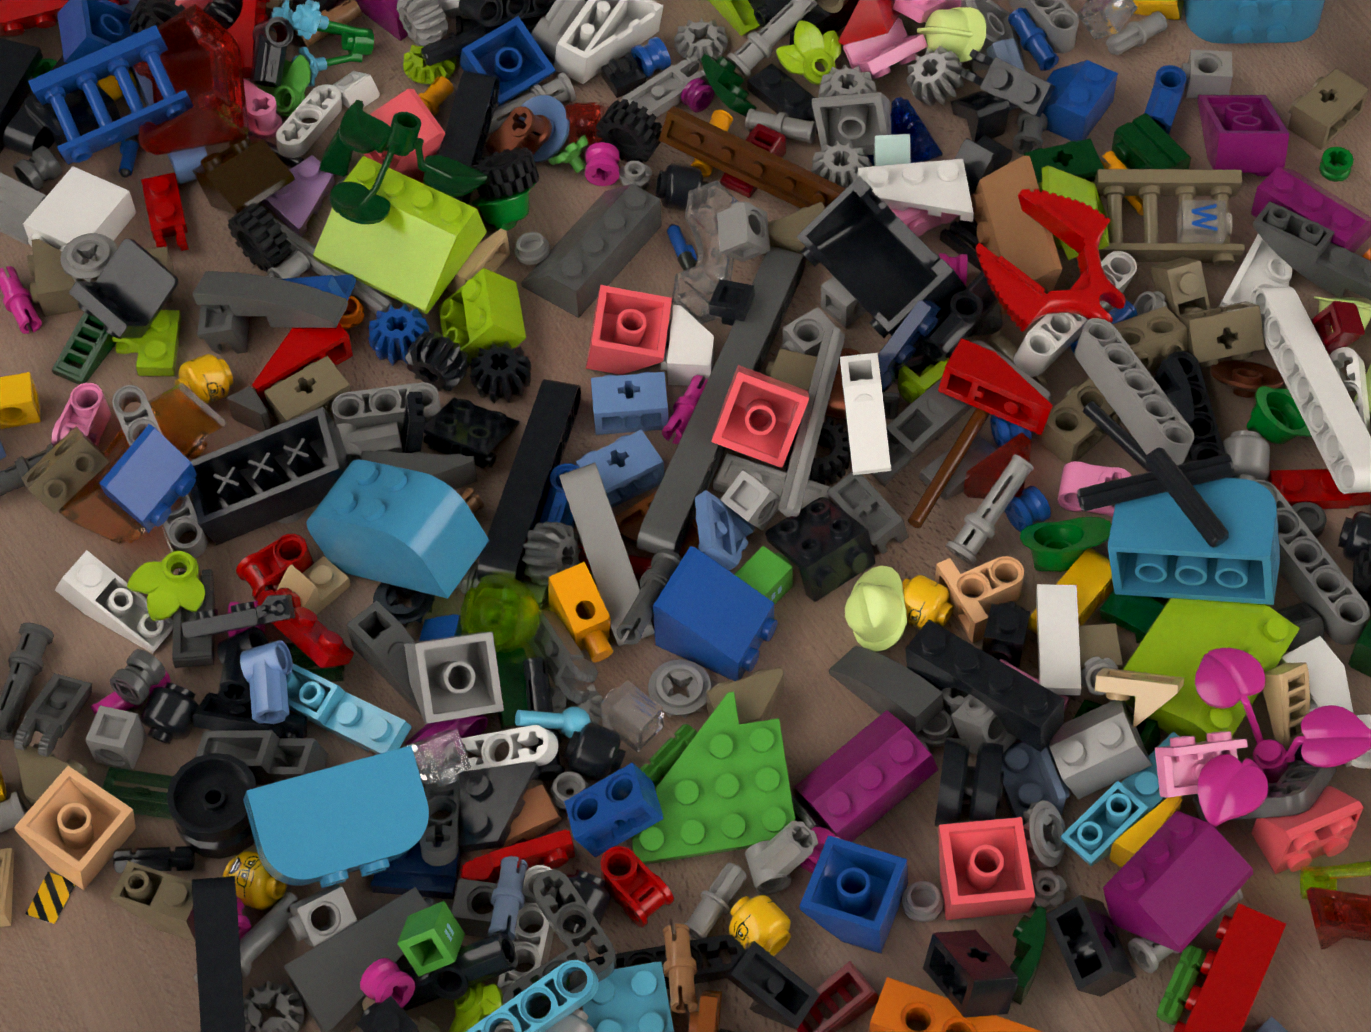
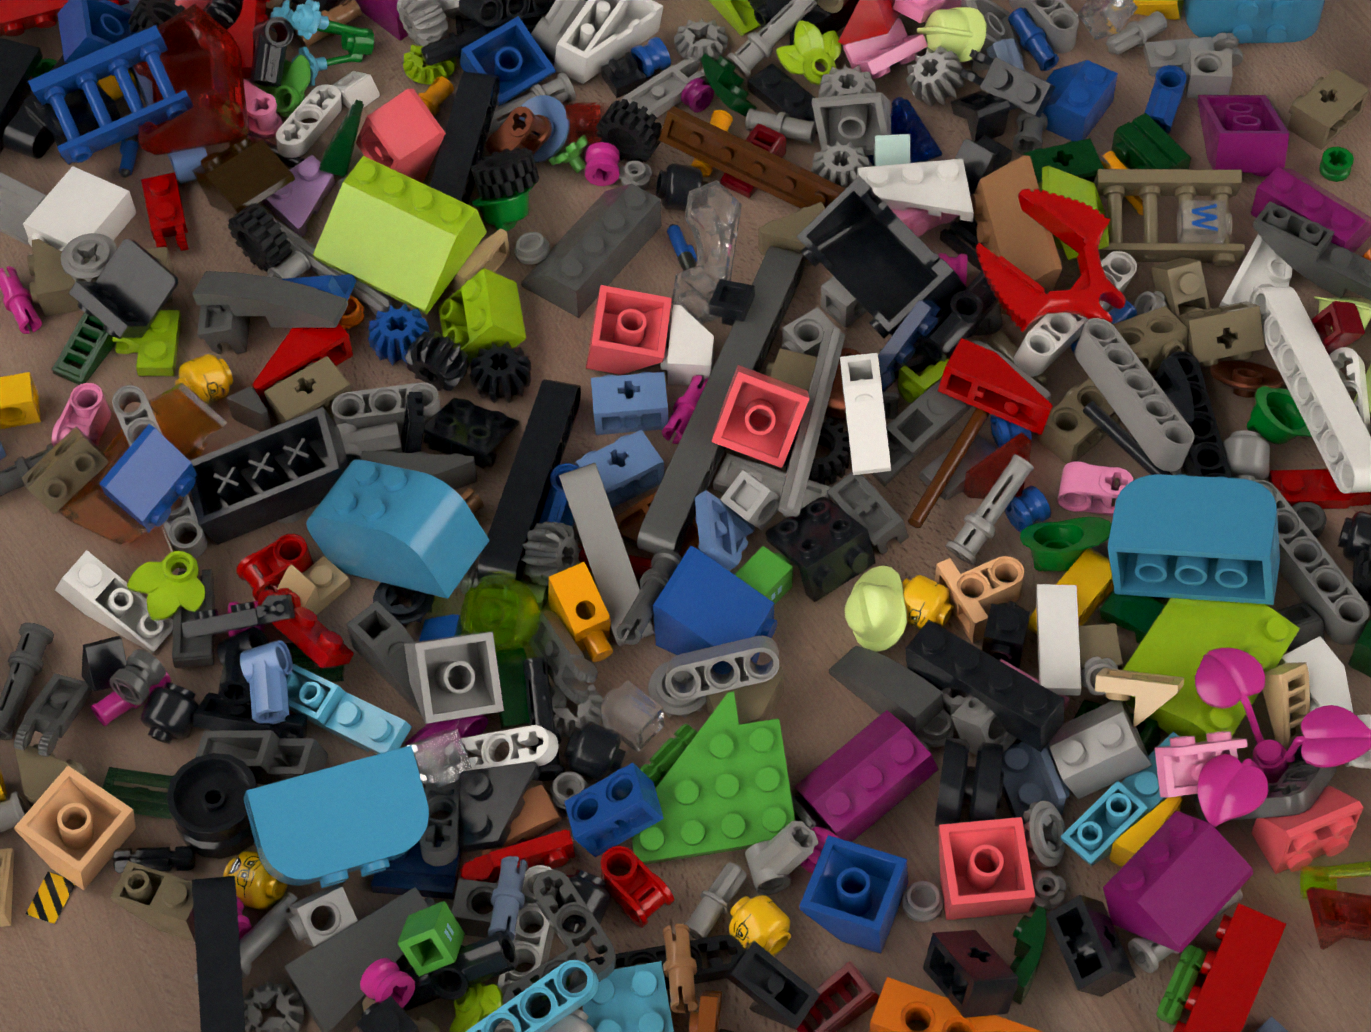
dark grey wheel [13,146,63,191] -> none
light grey brick [85,705,147,771] -> none
dark green plant [329,103,487,225] -> none
medium azure bar [515,707,591,738] -> none
light grey brick [717,201,770,262] -> none
black axle [1077,453,1234,511] -> none
black axle [1146,447,1229,548] -> none
none -> black slope [82,636,127,691]
none -> light grey beam [665,636,779,700]
none -> light grey hinge [1143,32,1244,76]

